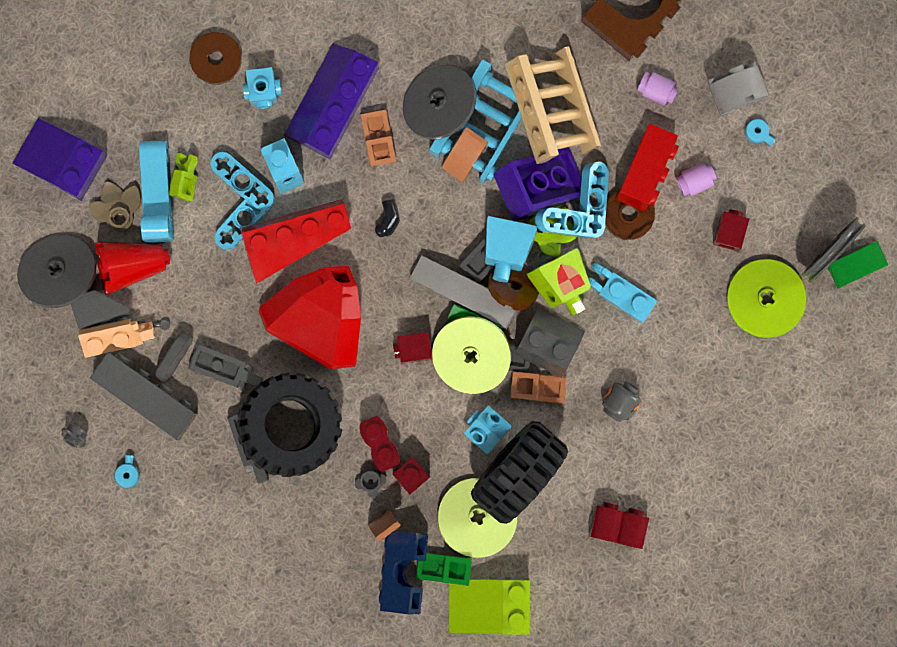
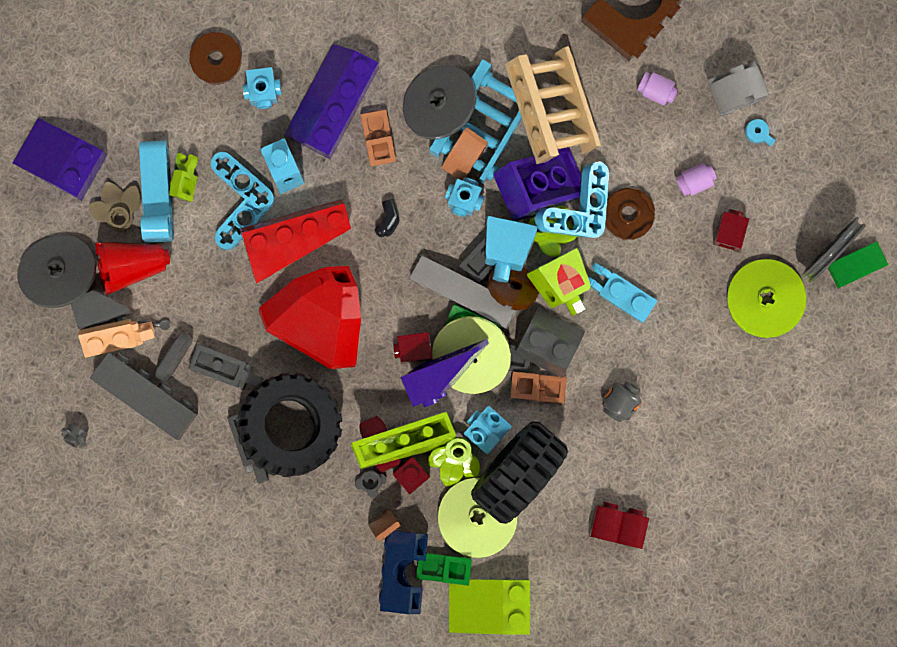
medium azure piece [114,455,140,488] -> none
red brick [616,123,679,212] -> none
none -> lime slope [351,412,456,469]
none -> dark purple slope [400,339,489,407]
none -> lime plate [428,437,480,486]
none -> medium azure brick [445,177,485,217]

